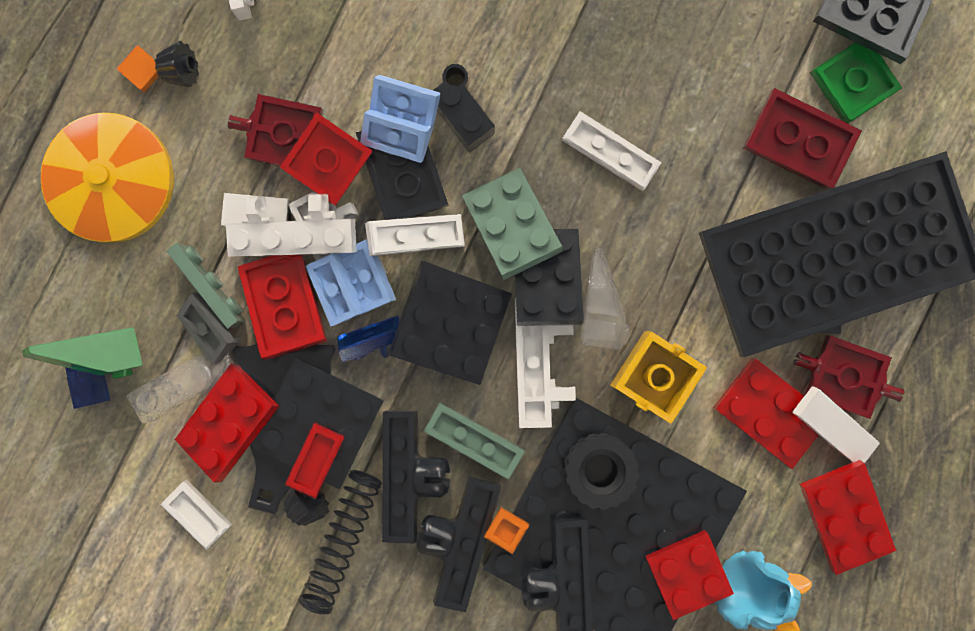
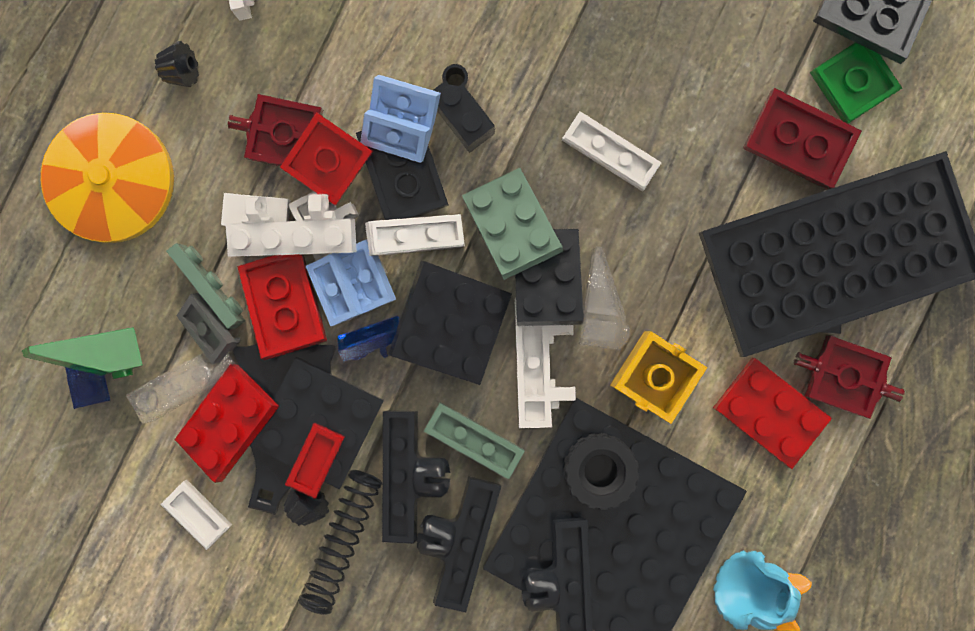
orange tile [117,45,158,93] -> none
orange tile [484,507,529,554] -> none
red plate [645,530,734,620] -> none
white tile [792,386,880,463] -> none
red plate [799,460,896,575] -> none

